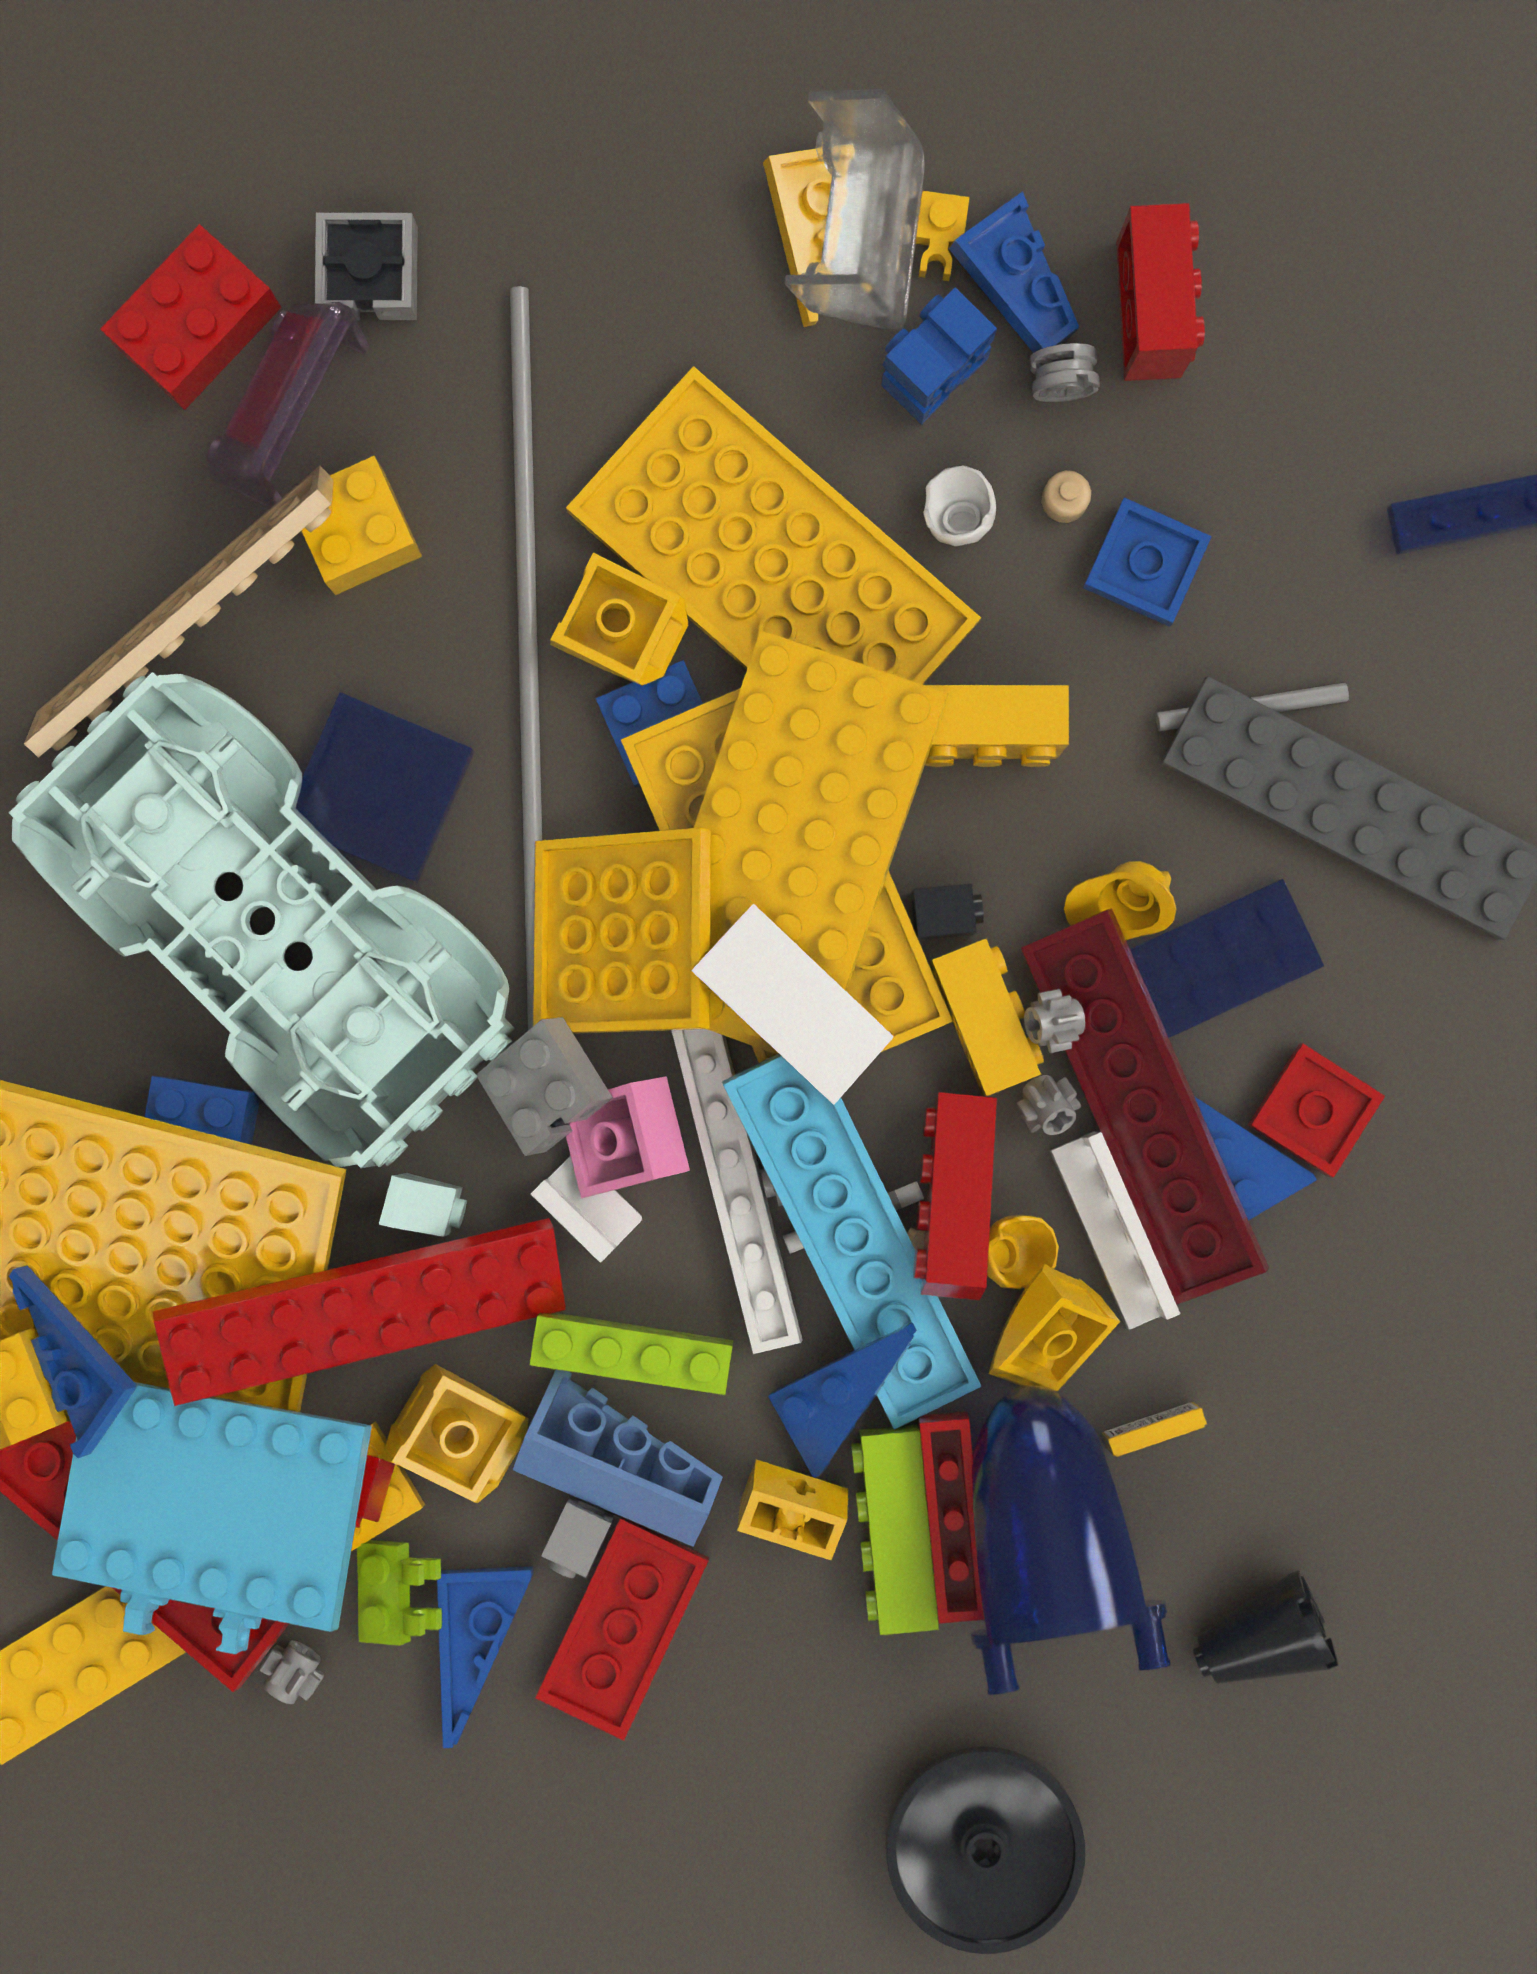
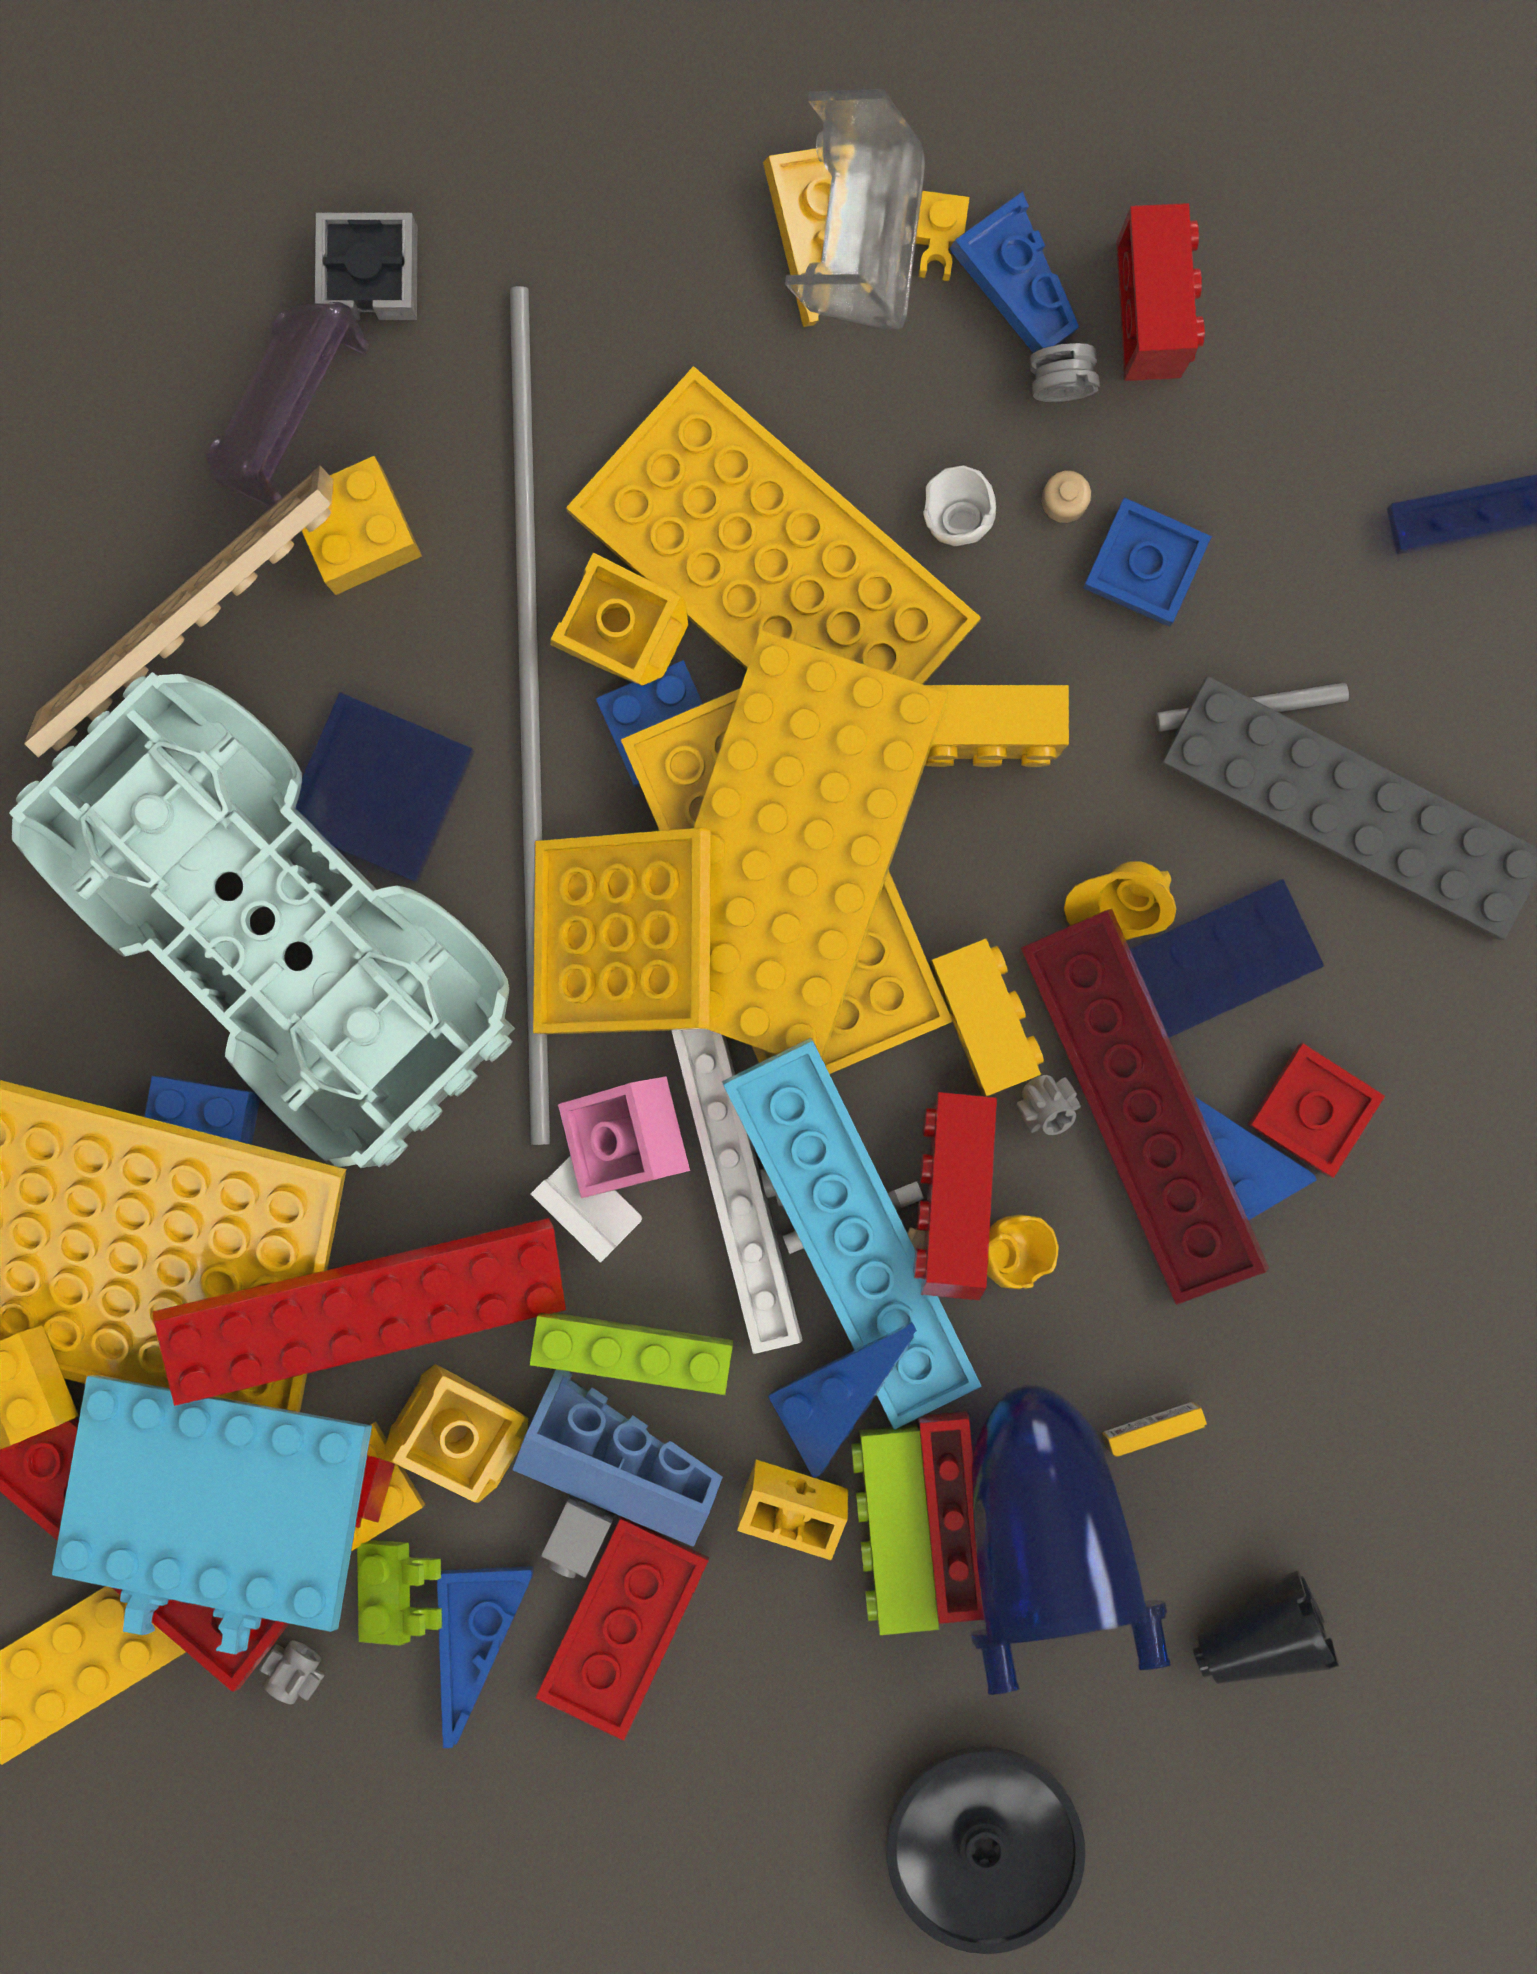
blue wing [9,1266,137,1458] -> none
red brick [100,224,282,410] -> none
light aqua slope [379,1173,467,1237] -> none
light grey piece [476,1017,613,1156] -> none
white sticker [691,904,894,1105] -> none
blue brick [881,287,997,425] -> none
black brick [911,884,984,940] -> none
yellow slope [988,1263,1120,1391] -> none
light grey gear [1024,989,1085,1053] -> none
white fence [1049,1131,1180,1330] -> none

